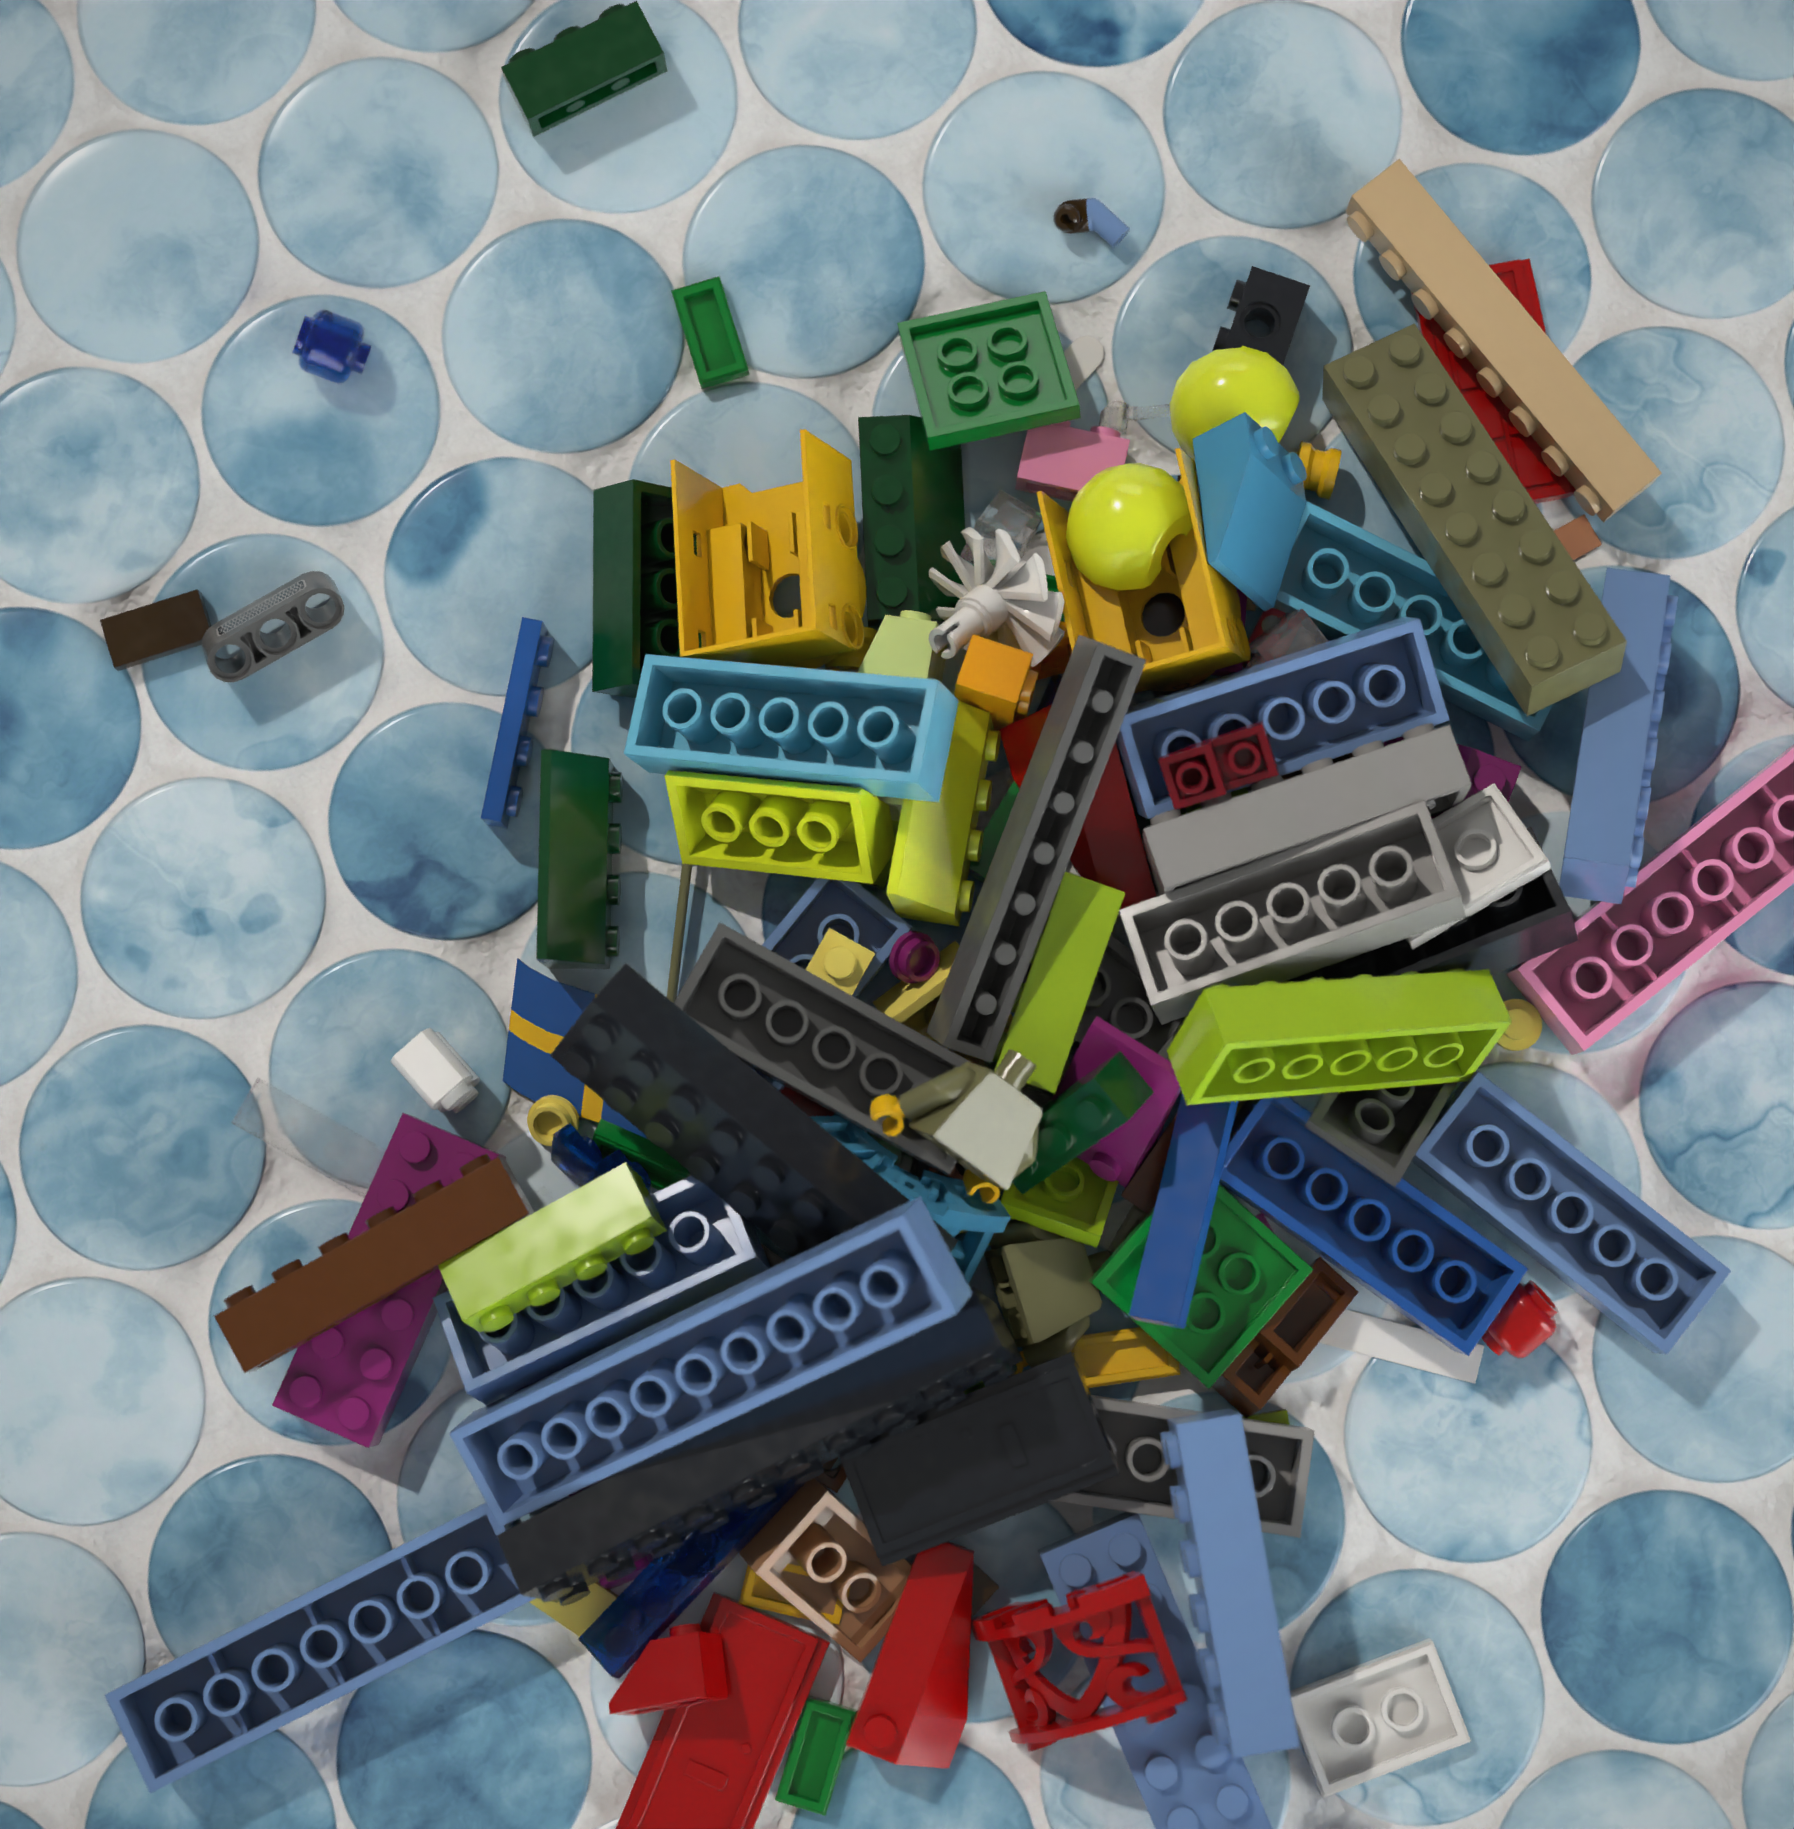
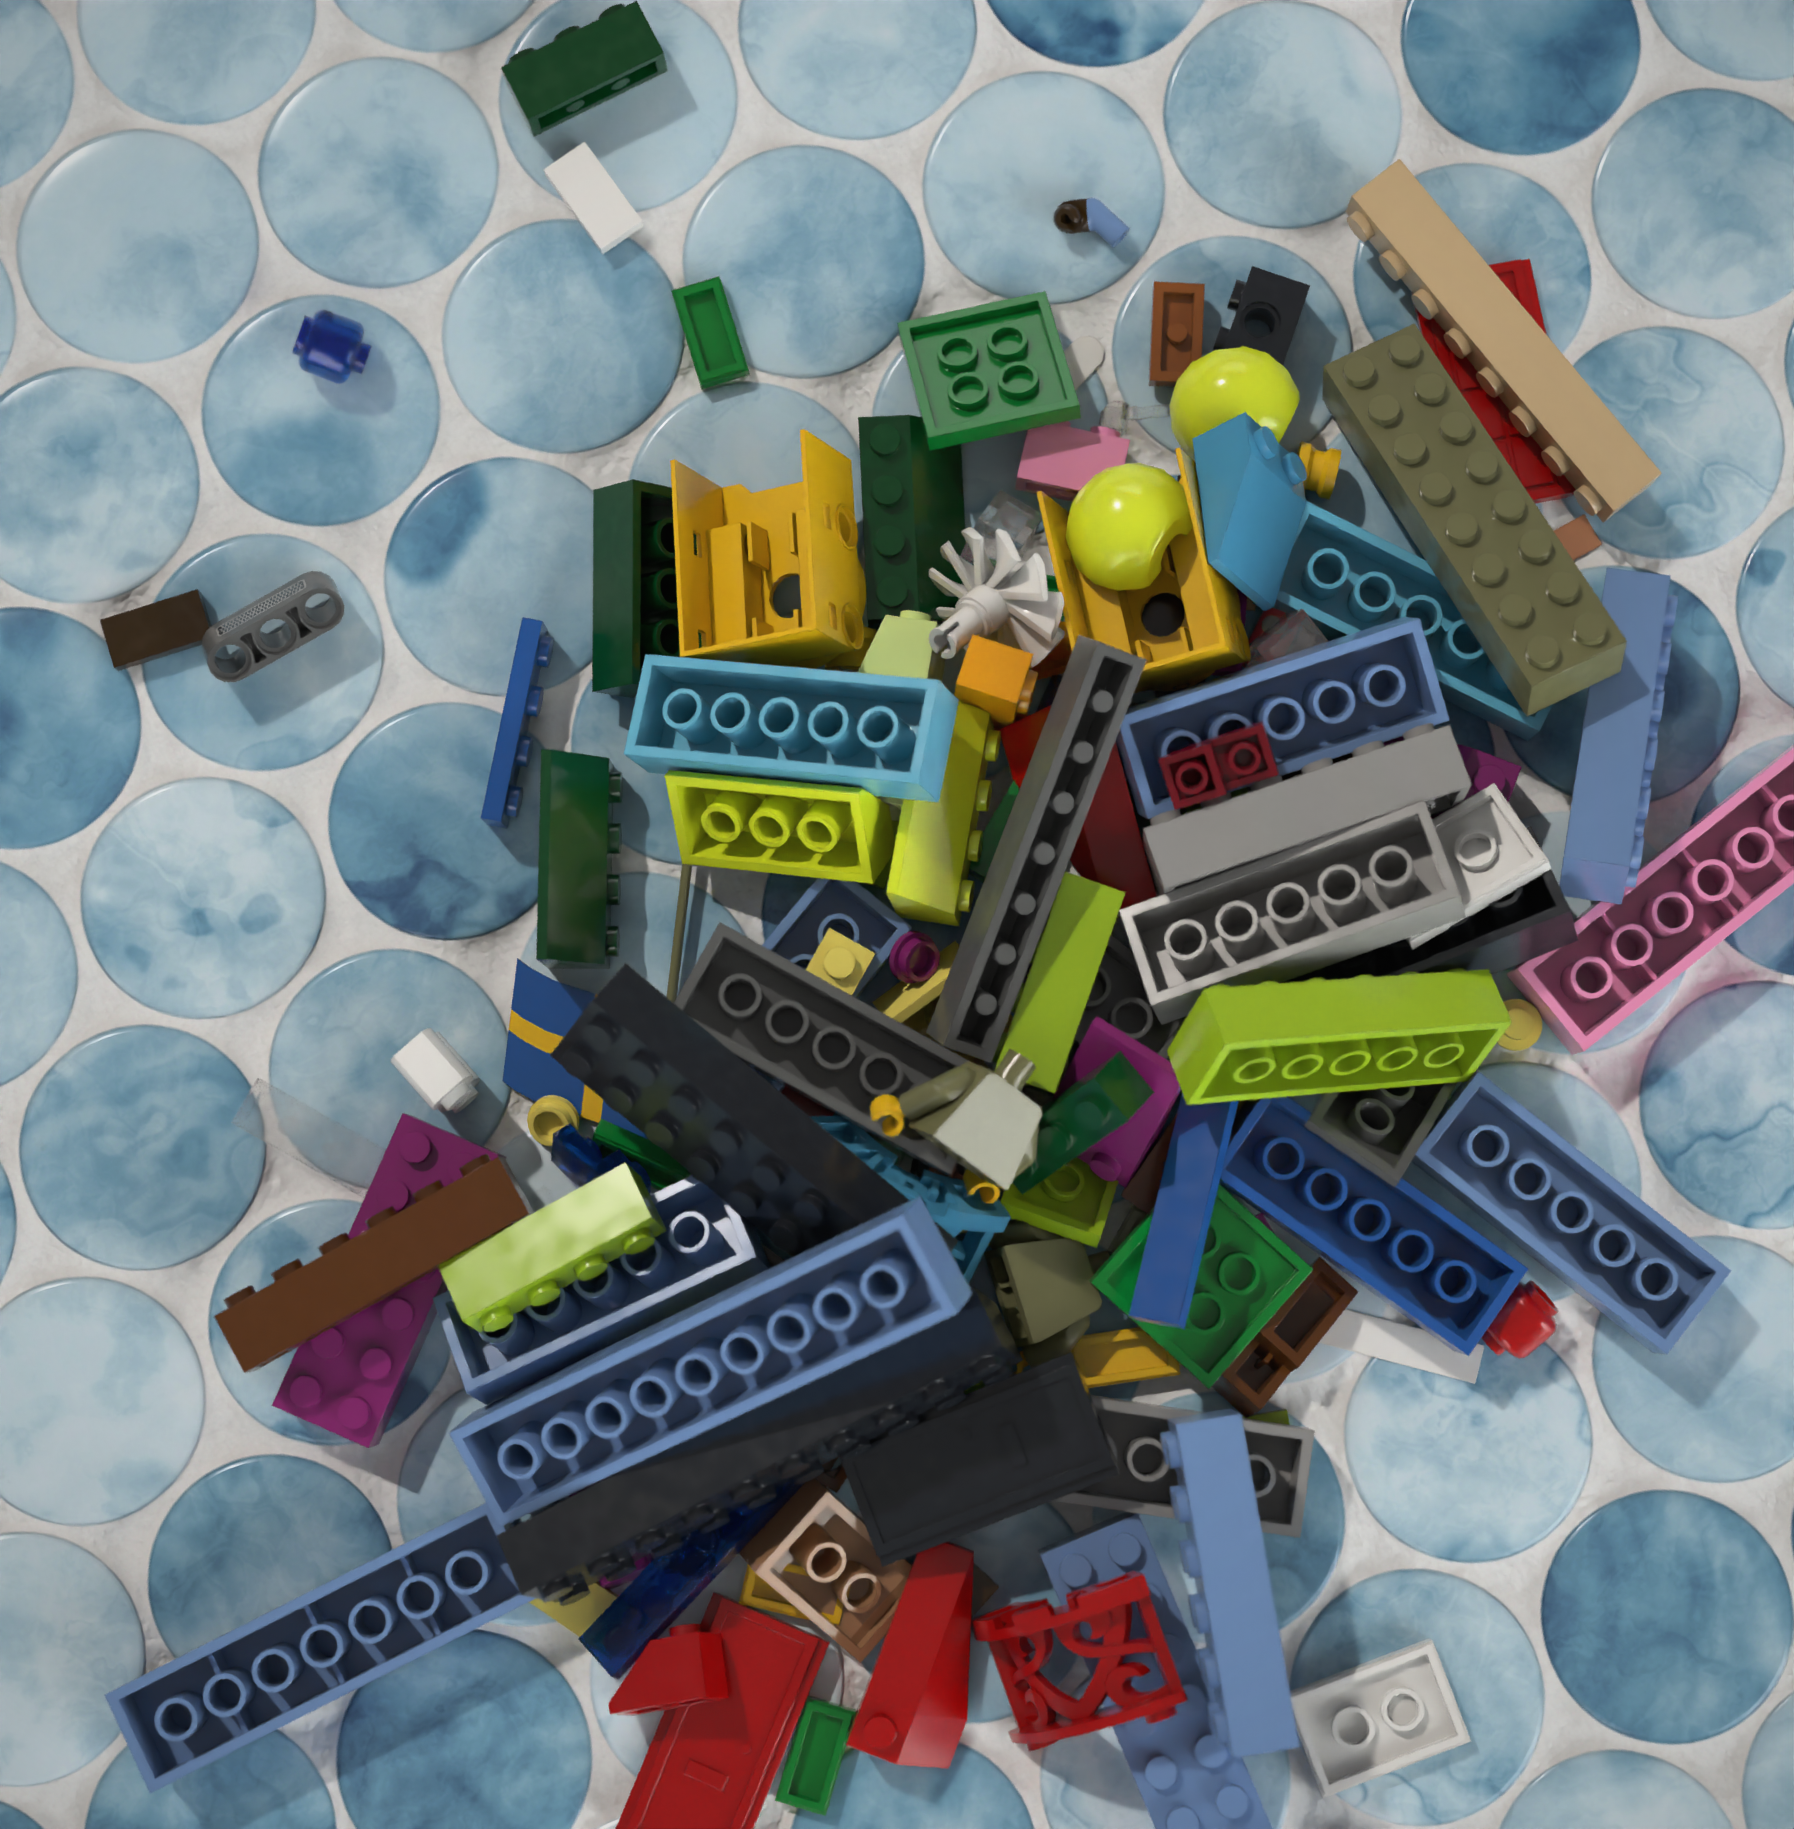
none -> white tile [544,141,644,254]
none -> dark orange plate [1148,281,1205,387]

